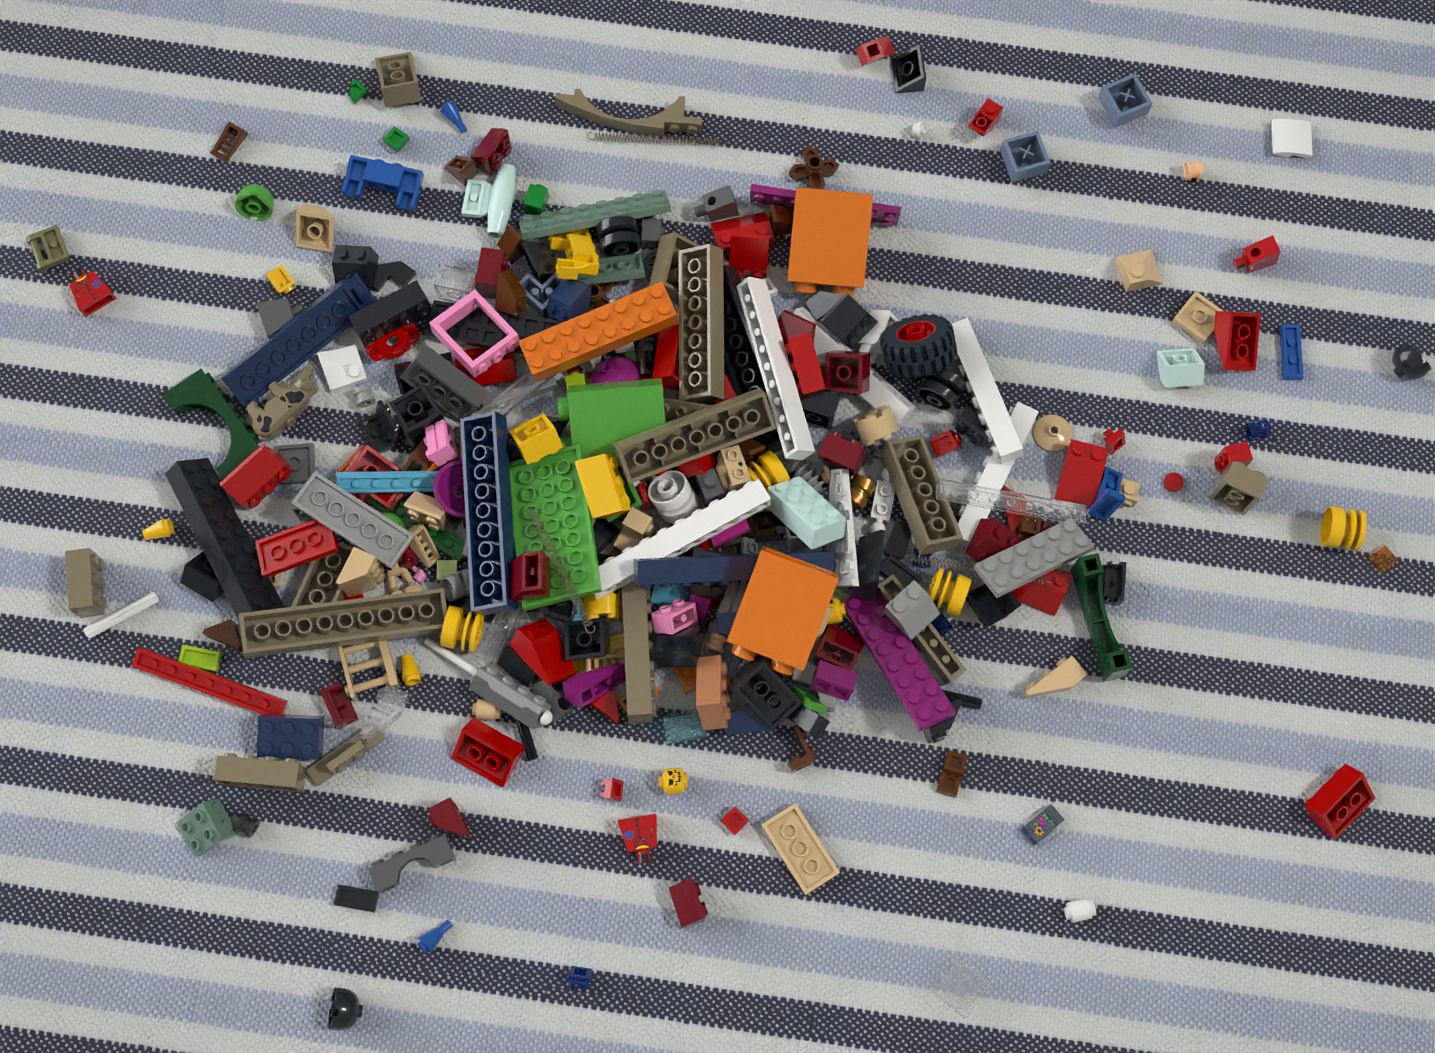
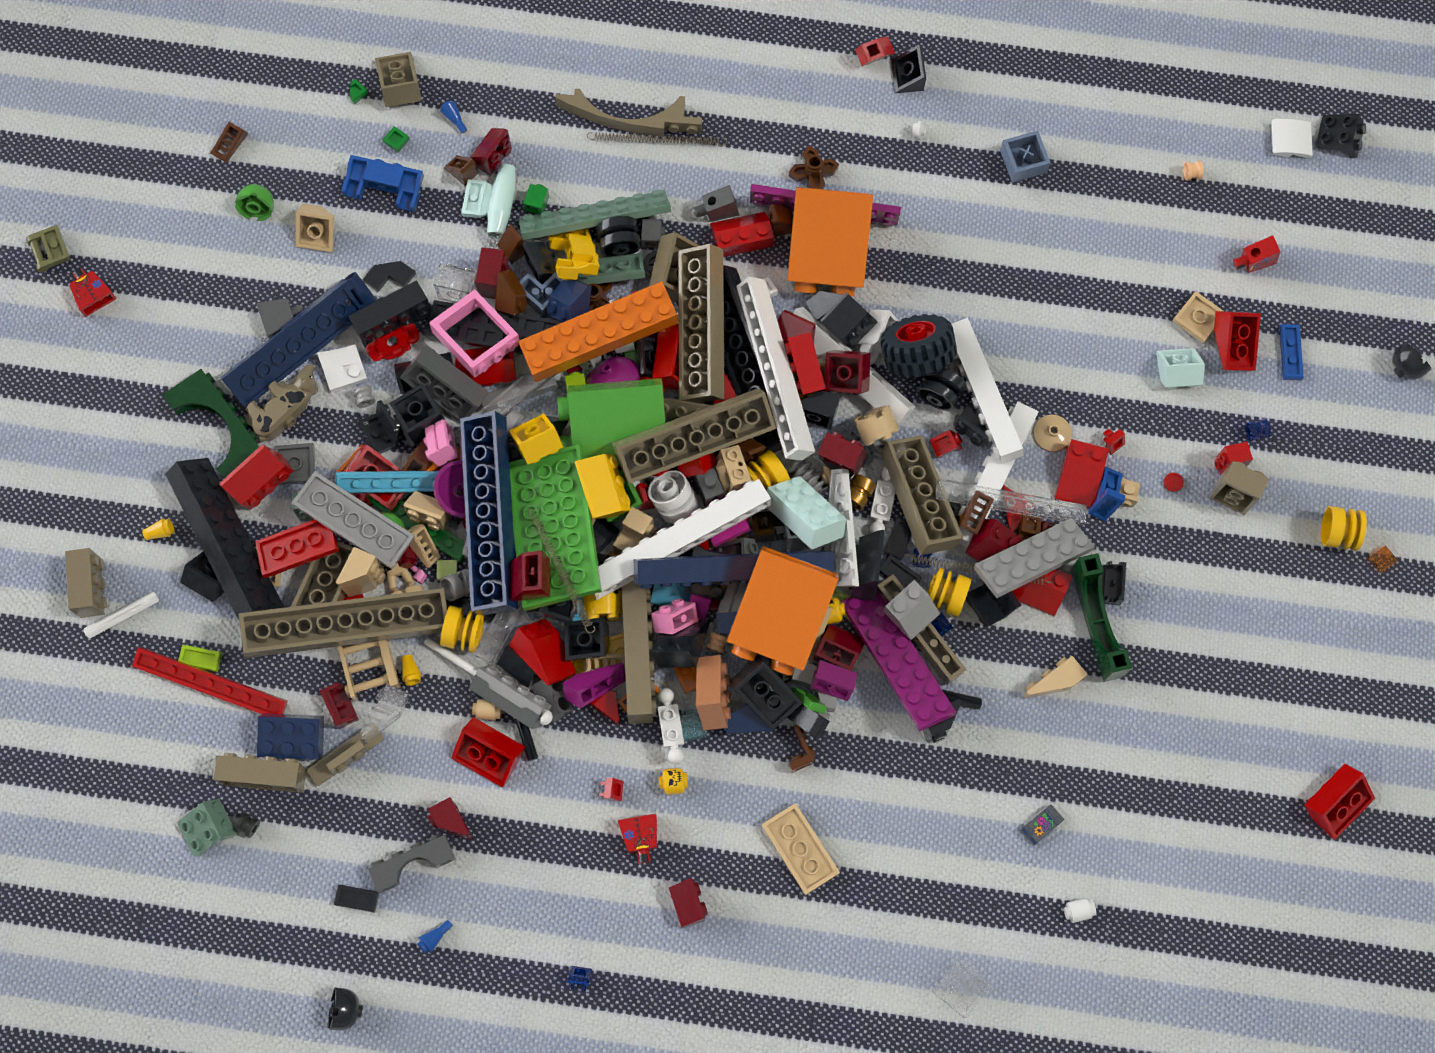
reddish brown slope [202,619,243,652] -> none
yellow bracket [265,264,296,294] -> none
black slope [332,245,379,291] -> none
red plate [720,806,749,836] -> none
red slope [729,233,769,279] -> none
reddish brown slope [936,750,968,798] -> none
red slope [968,98,1004,137] -> none
sand blue brick [1098,73,1153,128] -> none
tan slope [1115,249,1163,292] -> none
none -> white plate [658,688,684,764]
none -> reddish brown slope [957,490,994,534]
none -> black bracket [1316,114,1366,158]

